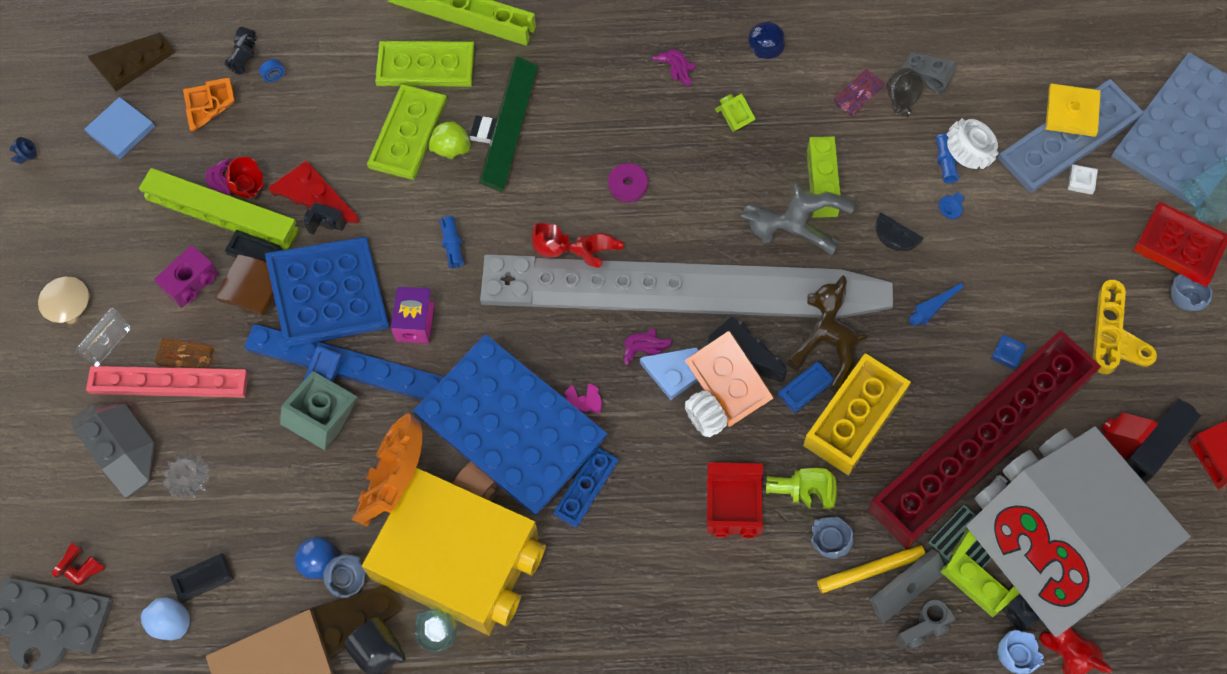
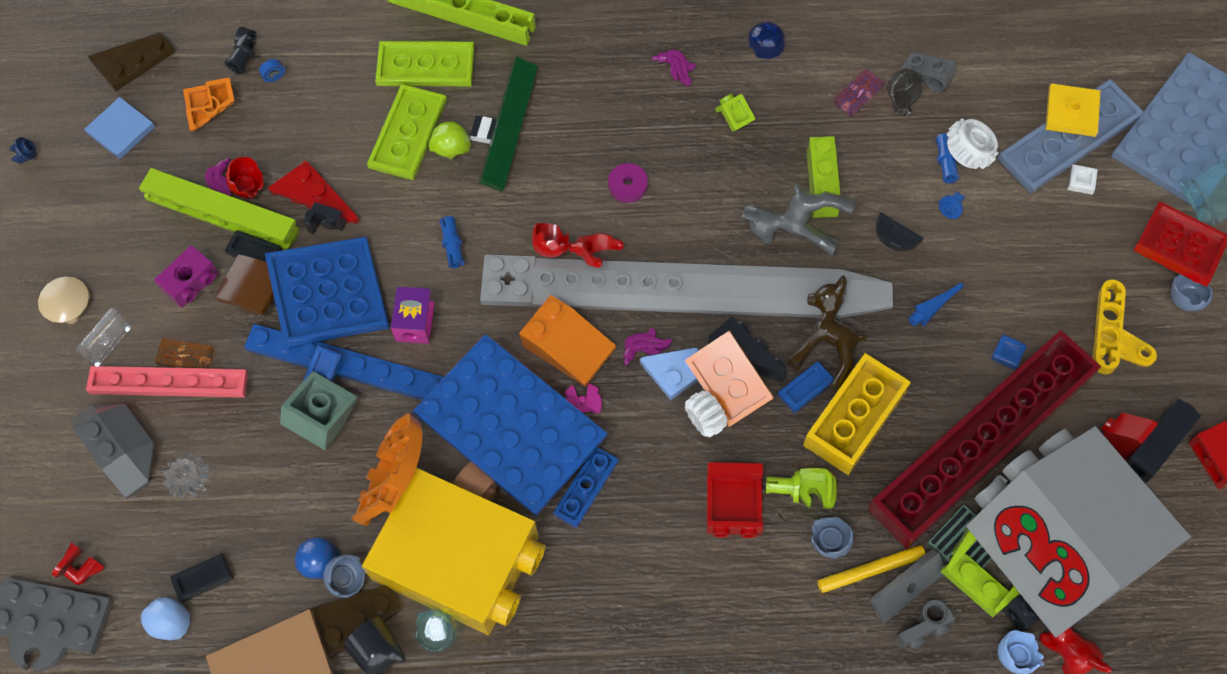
none -> orange slope [519,295,616,387]

